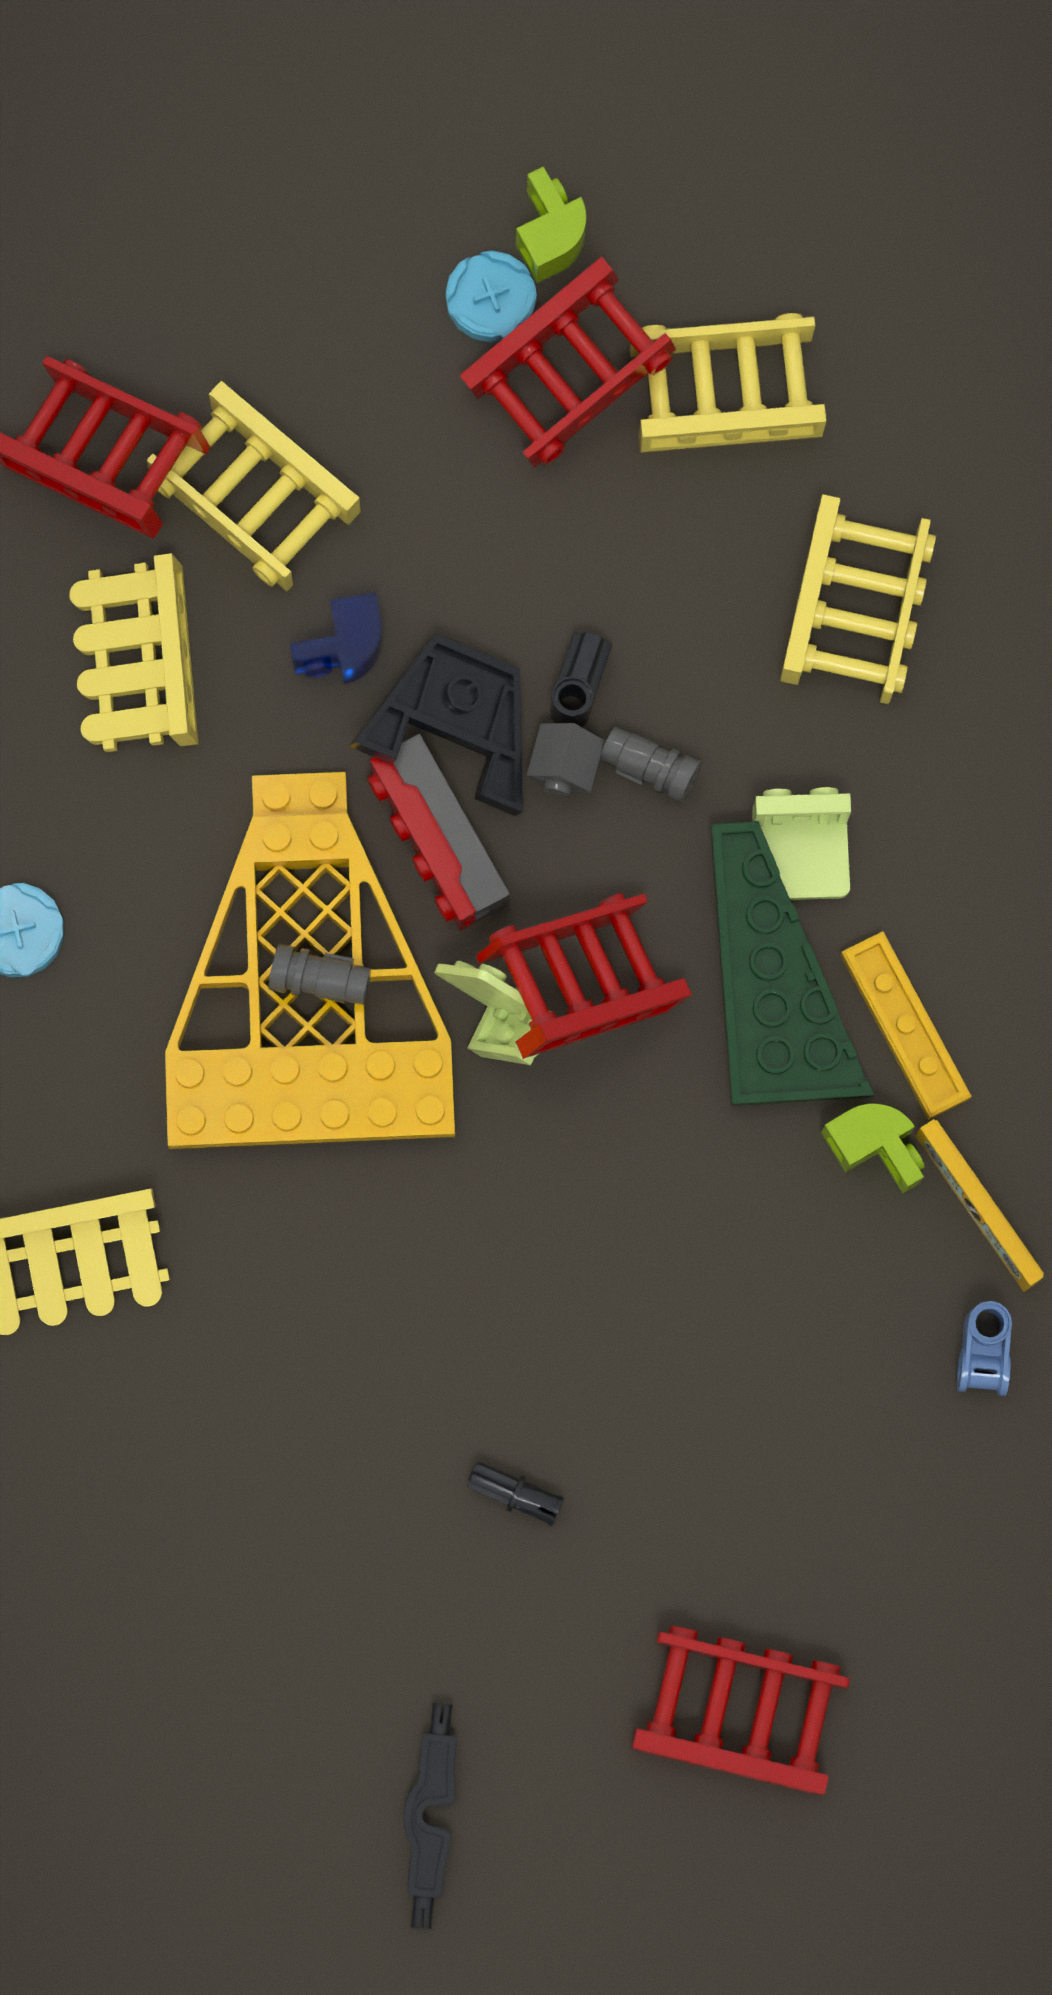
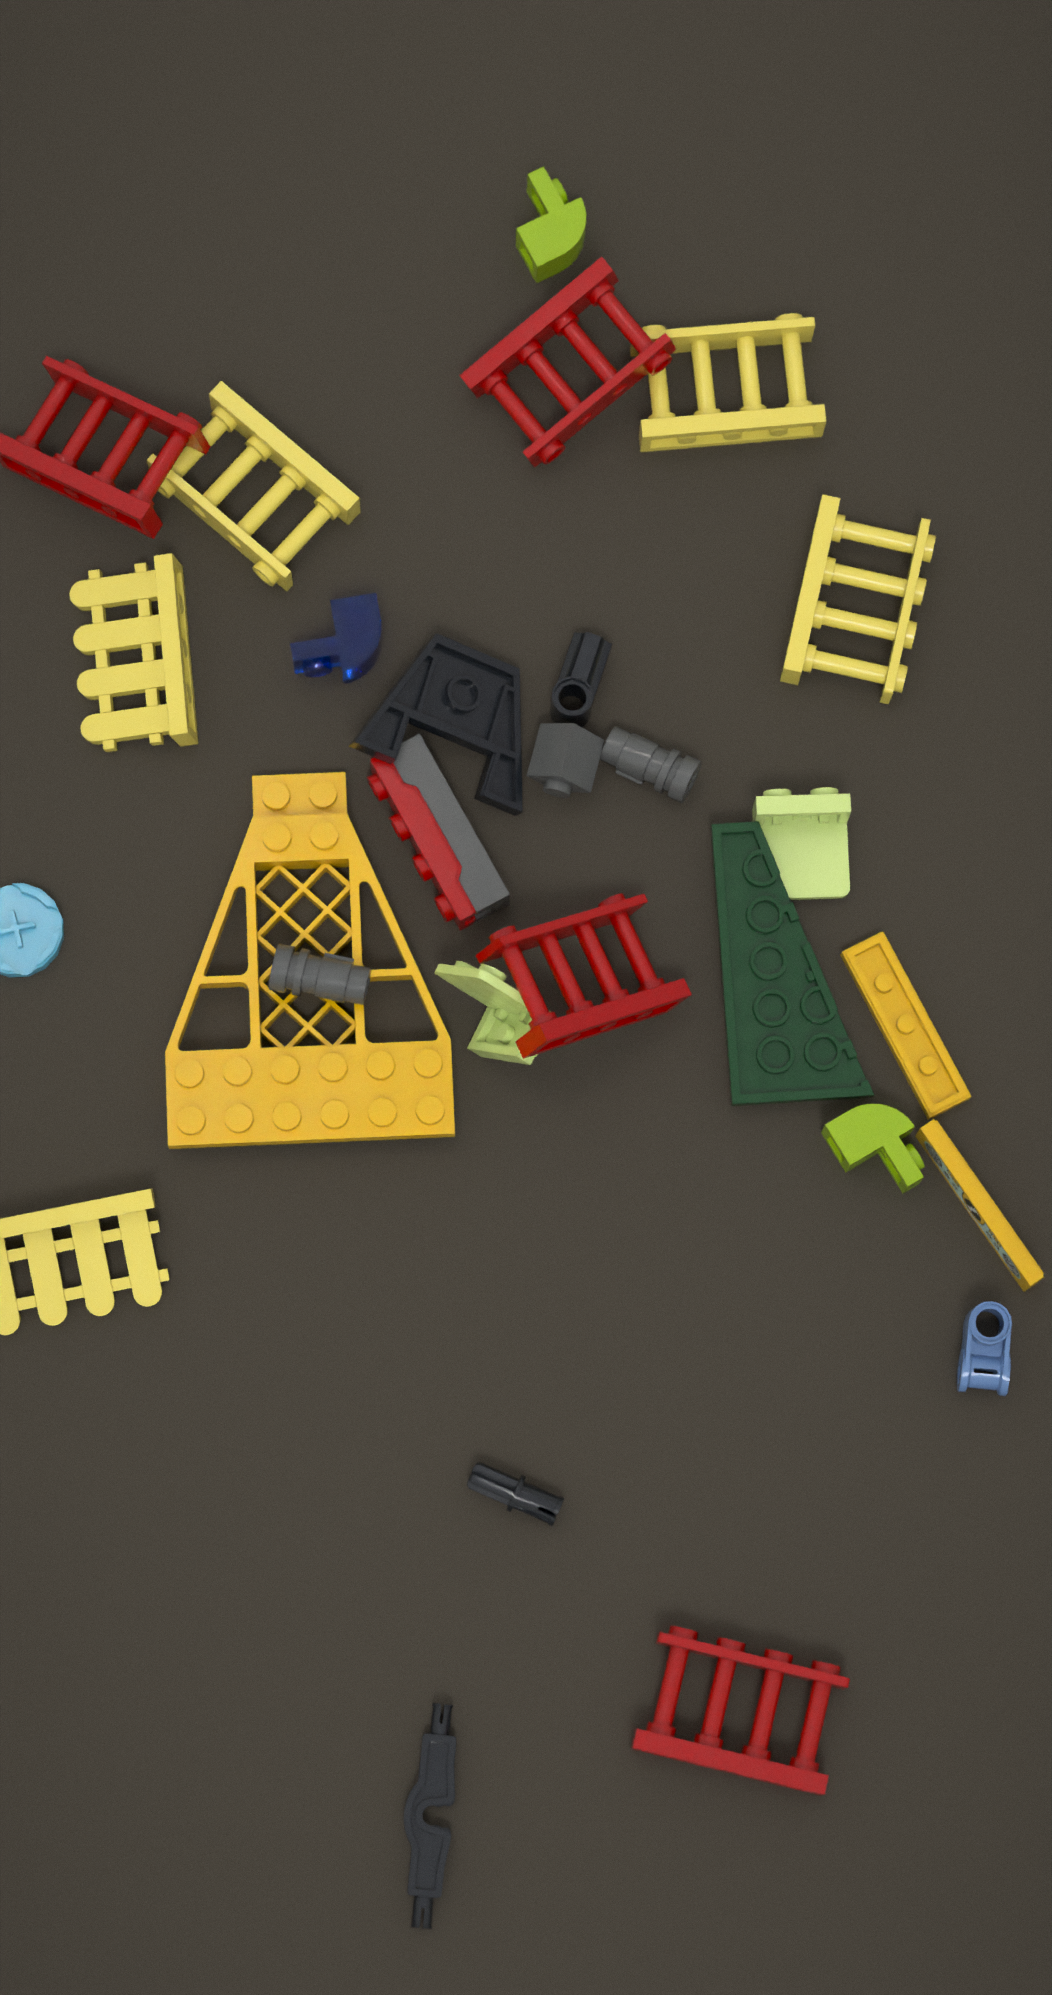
medium azure tile [446,251,537,342] -> none

